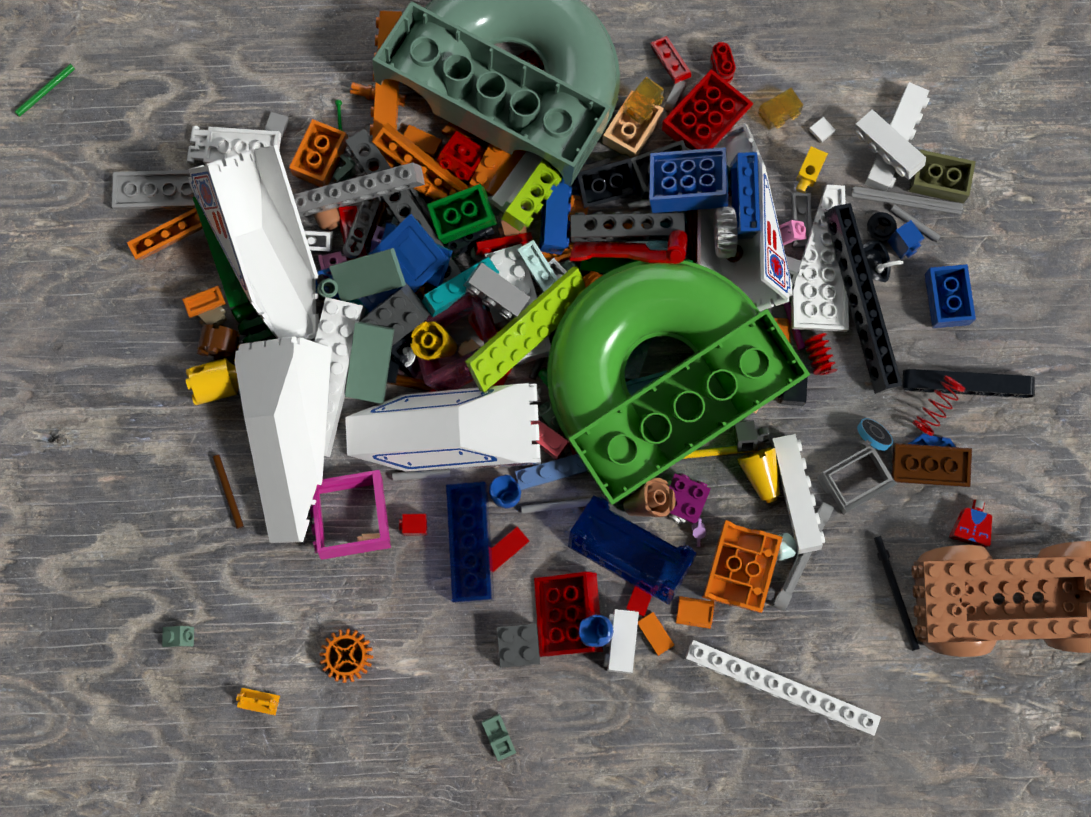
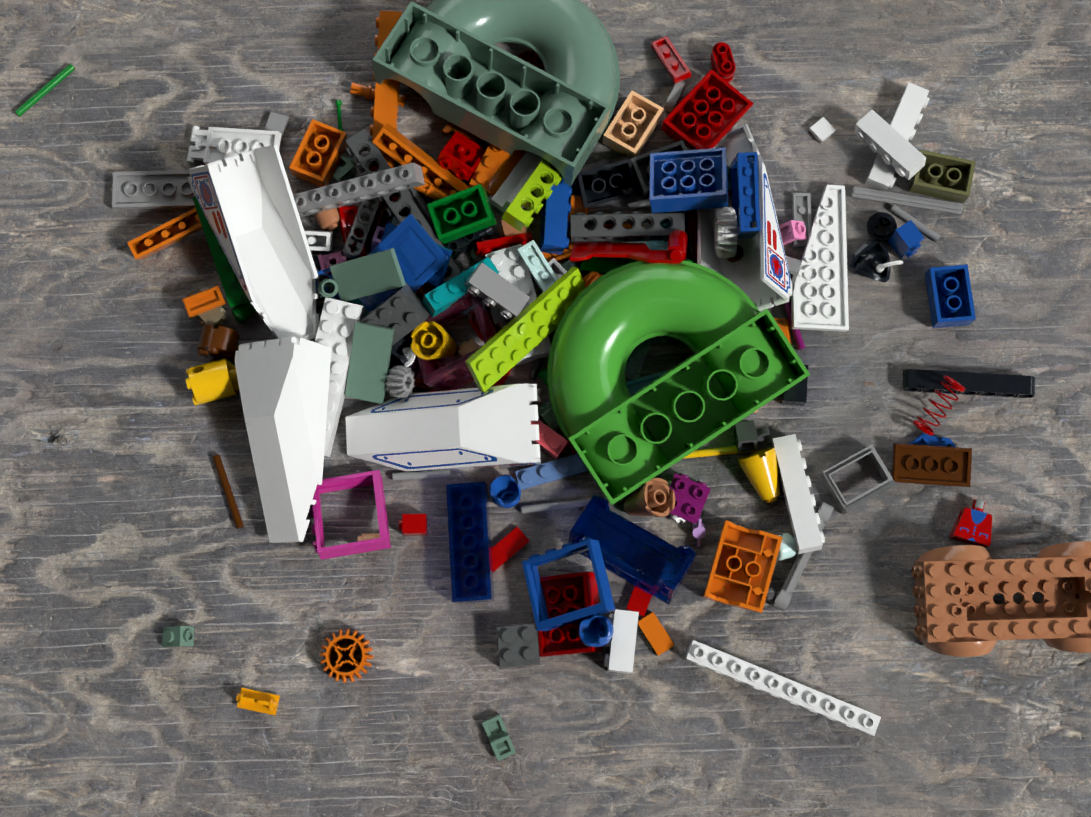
dark green brick [238,315,276,343] -> none
orange tile [404,125,442,157] -> none
clear yellow brick [623,77,664,124] -> none
orange piece [676,596,714,629] -> none
clear yellow brick [758,87,803,130] -> none
yellow torso [796,146,828,194] -> none
red piece [804,333,838,375] -> none
black brick [824,203,903,394] -> none
tile [857,418,893,451] -> none
black bar [874,536,920,651] -> none
none -> light grey gear [385,365,415,398]
none -> blue window [522,537,615,631]

